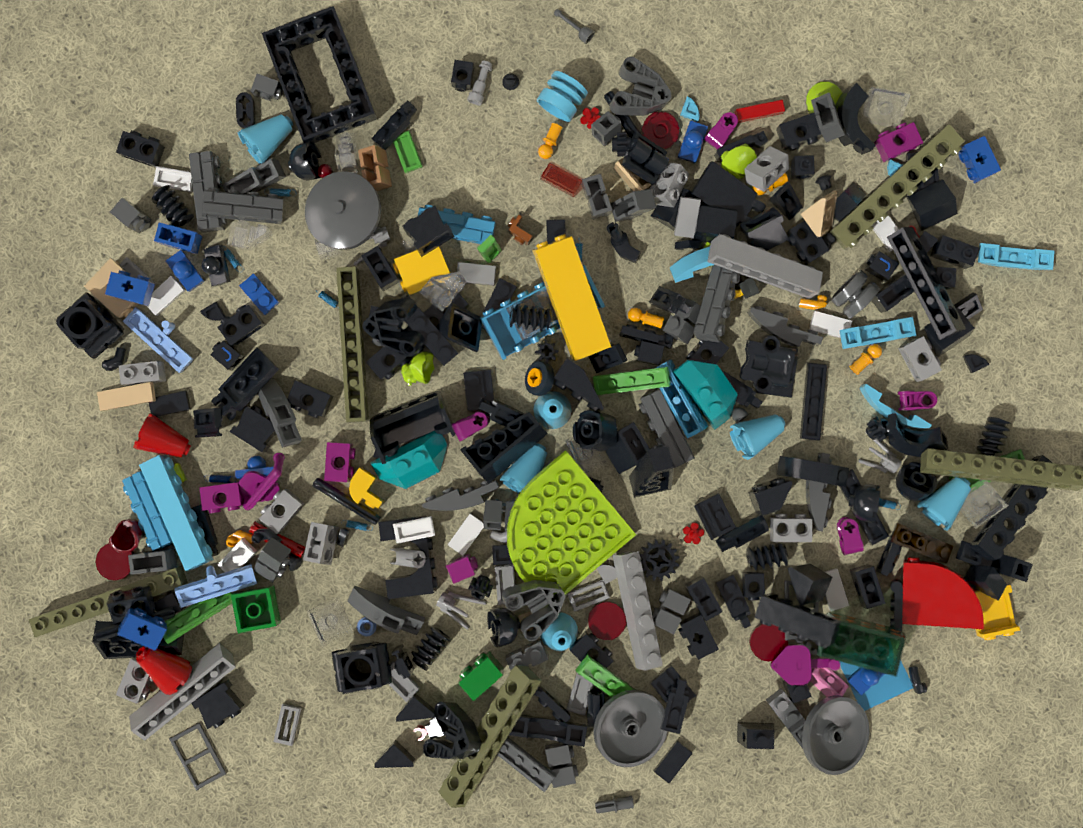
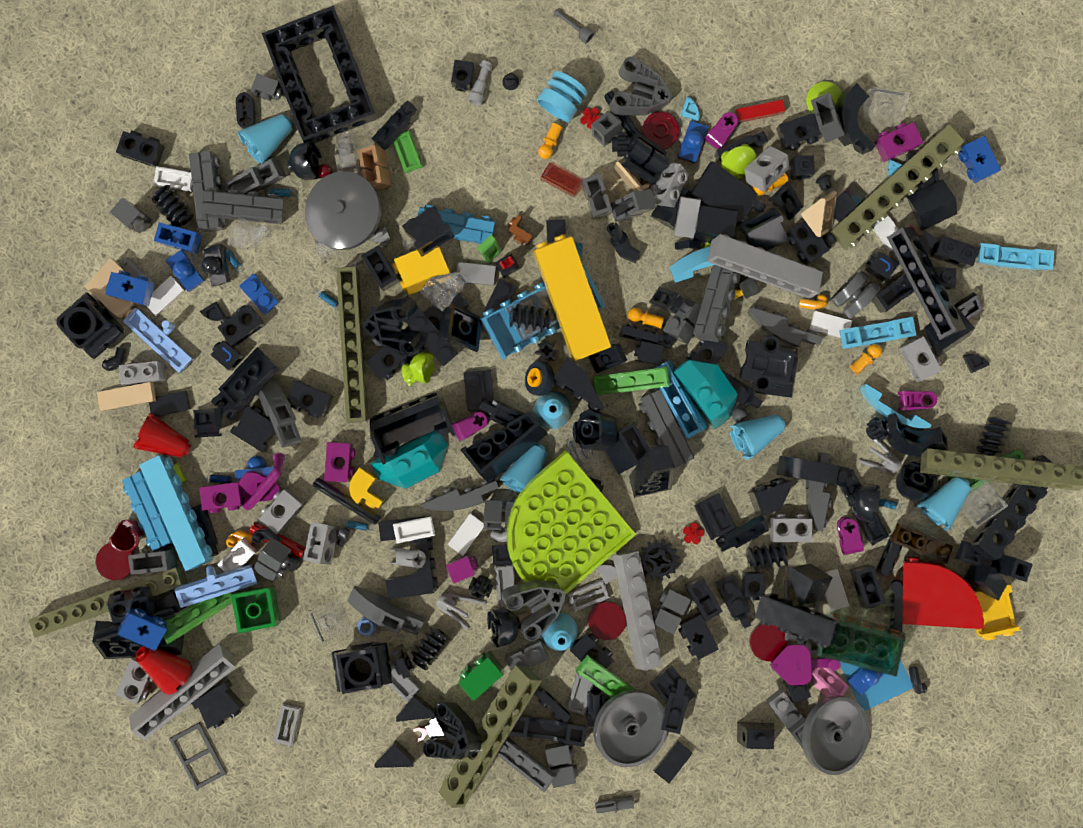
black tile [800,363,827,441] -> none
none -> black piece [495,253,520,278]

